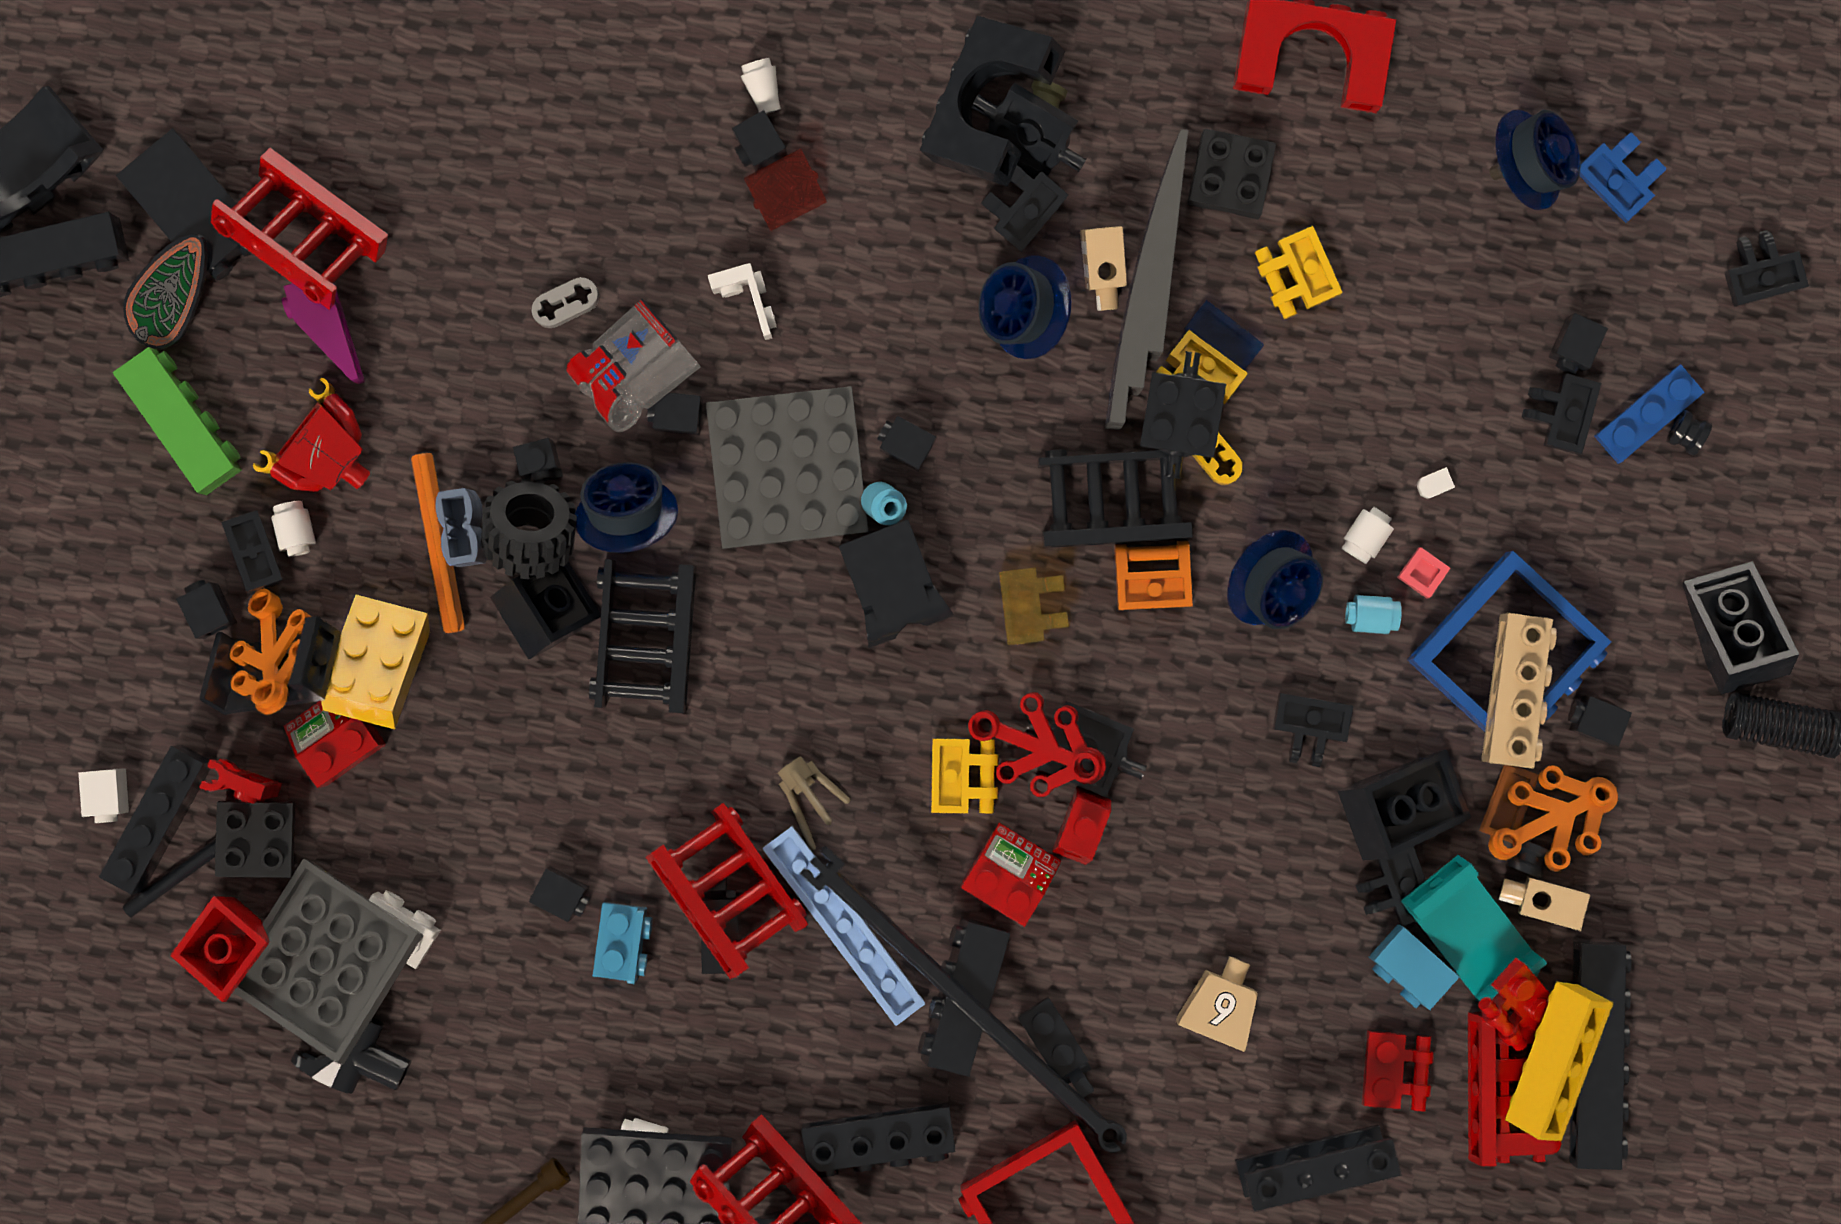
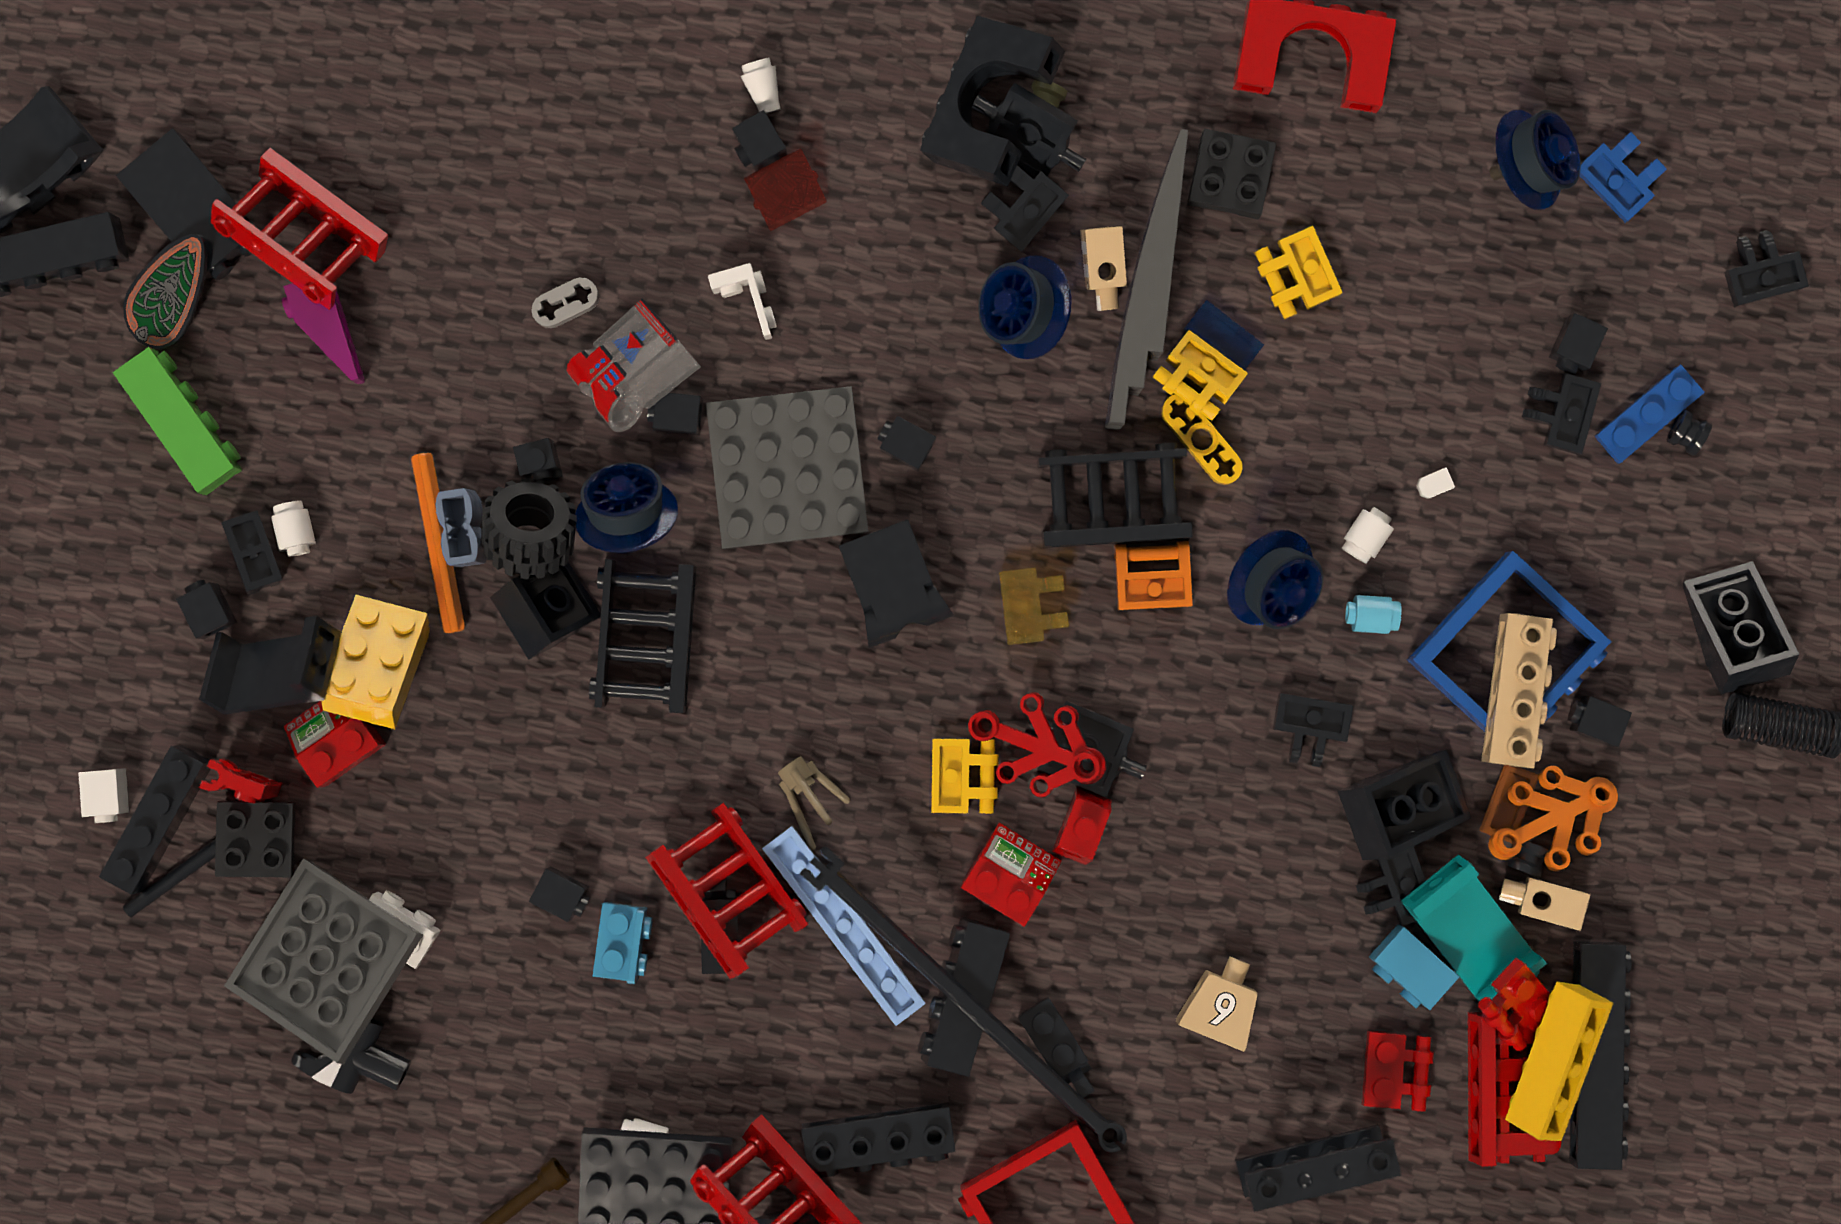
red slope [170,896,270,1002] -> none
orange plant [230,588,312,715] -> none
red torso [253,378,370,492] -> none
medium azure brick [861,482,907,525] -> none
black plate [1140,351,1226,479] -> none
coral plate [1397,547,1451,599] -> none

